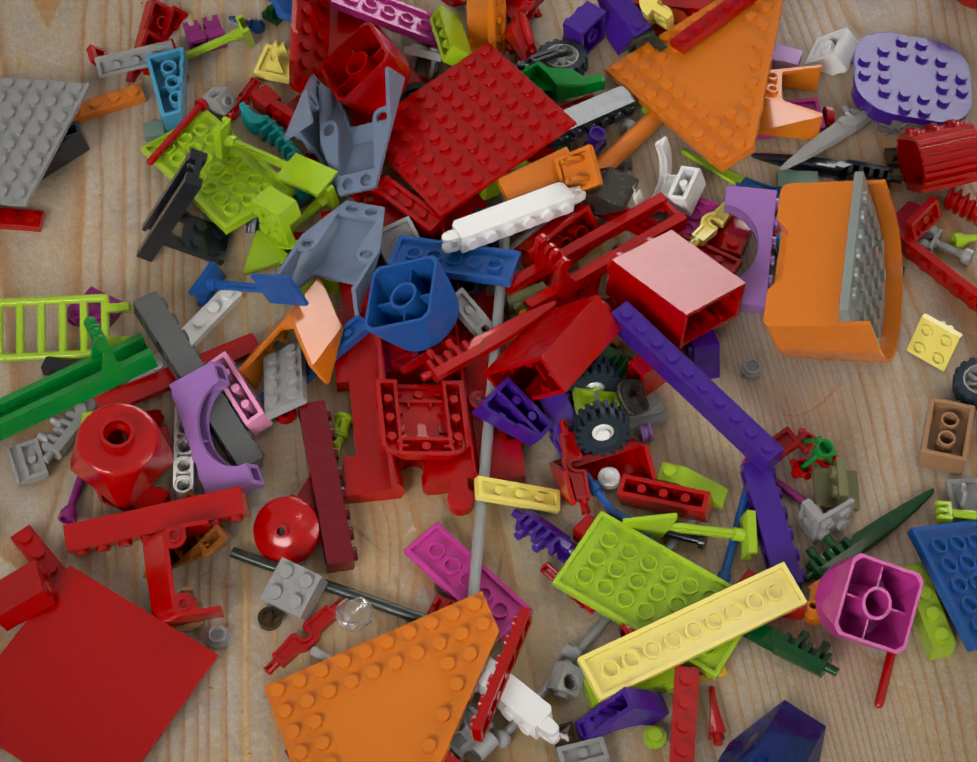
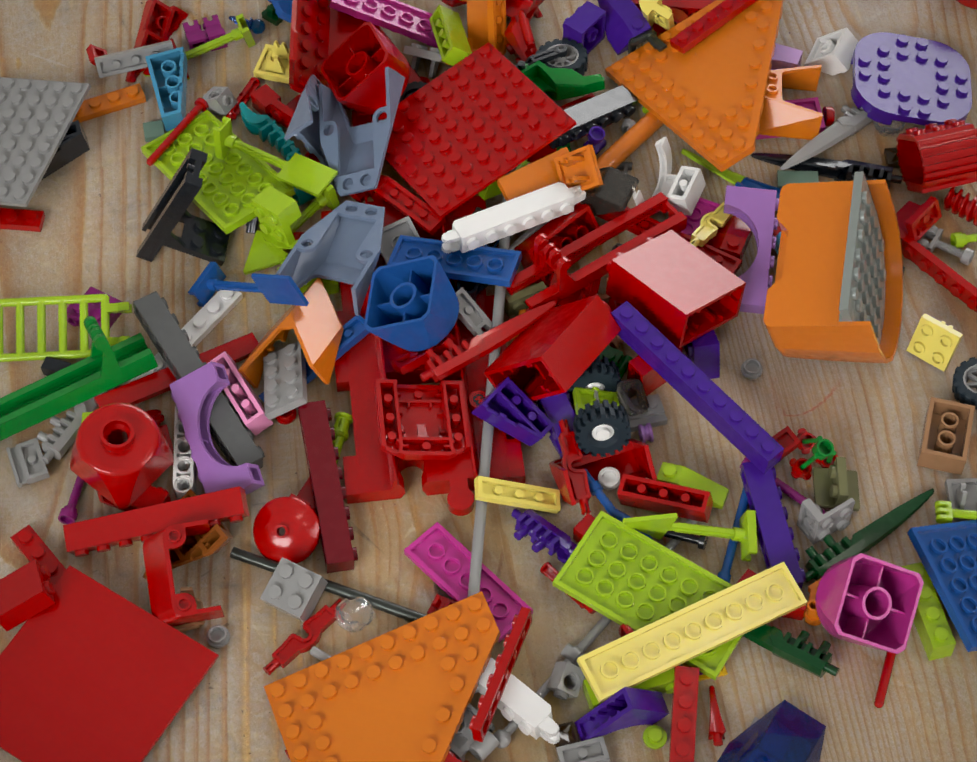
dark brown tile [258,606,282,631] -> none

